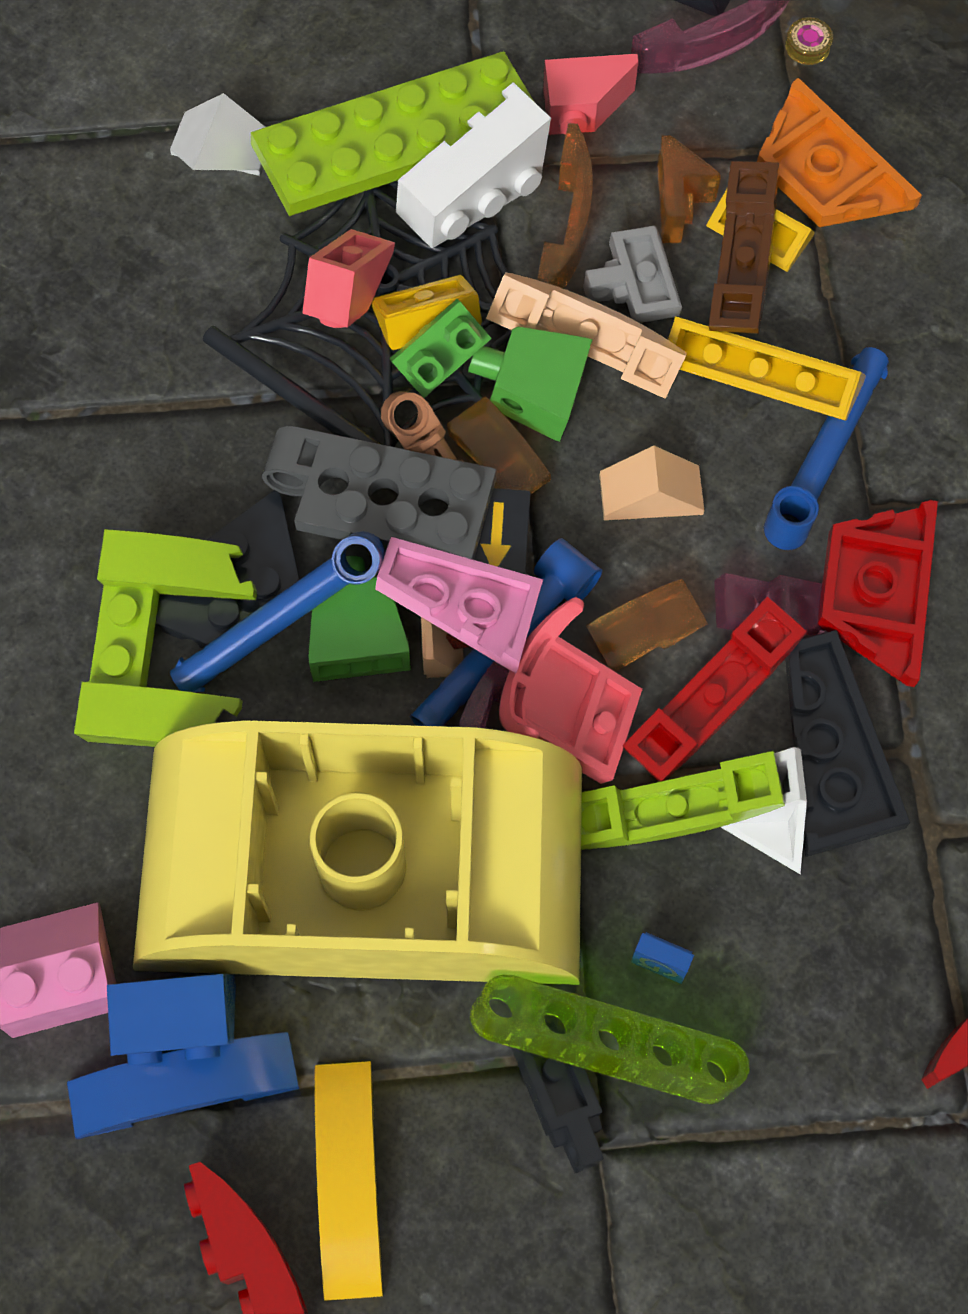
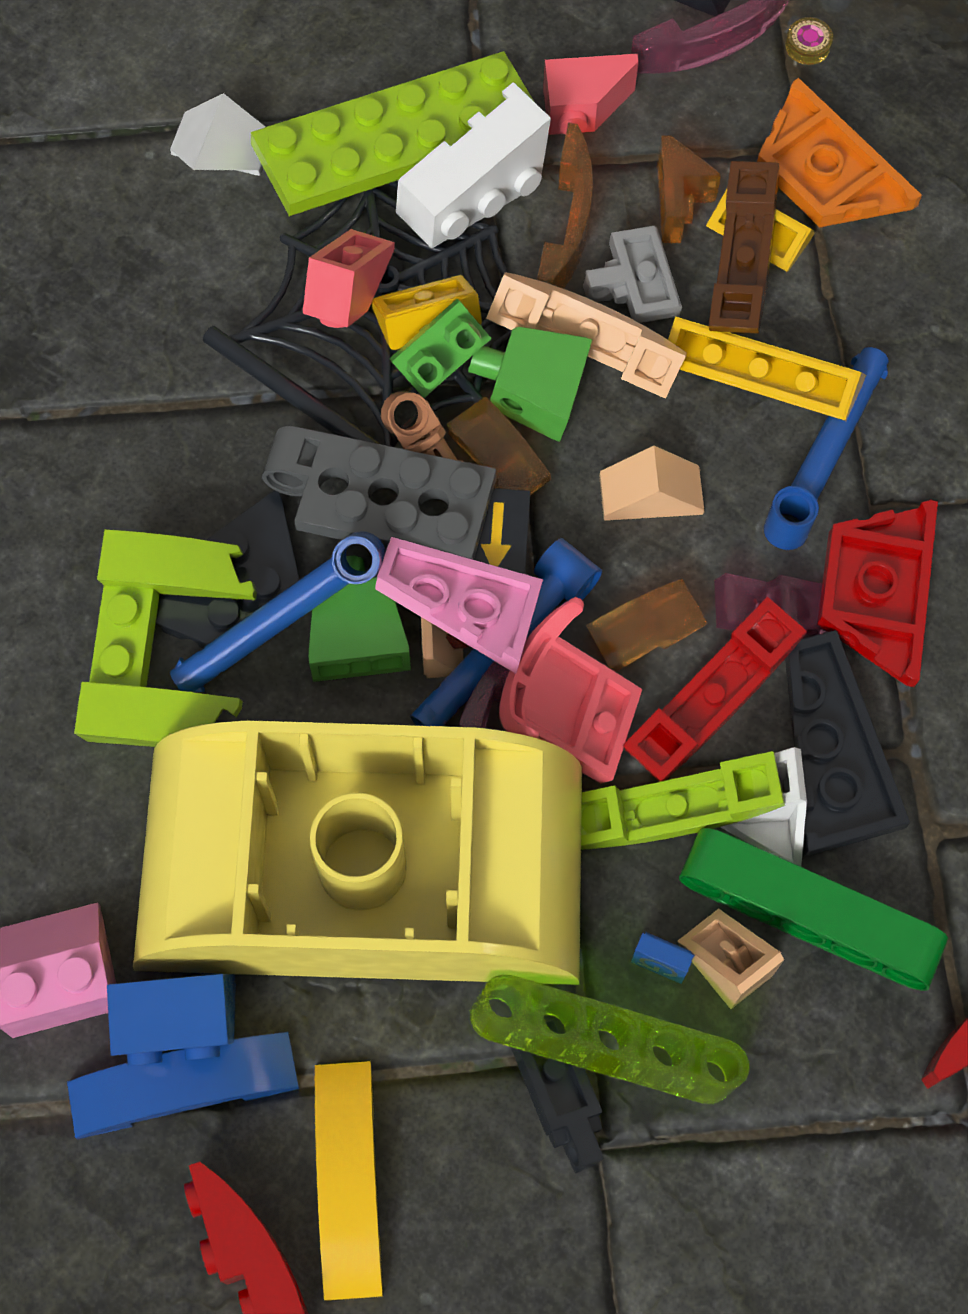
none -> light nougat slope [677,909,784,1009]
none -> green beam [679,828,948,991]

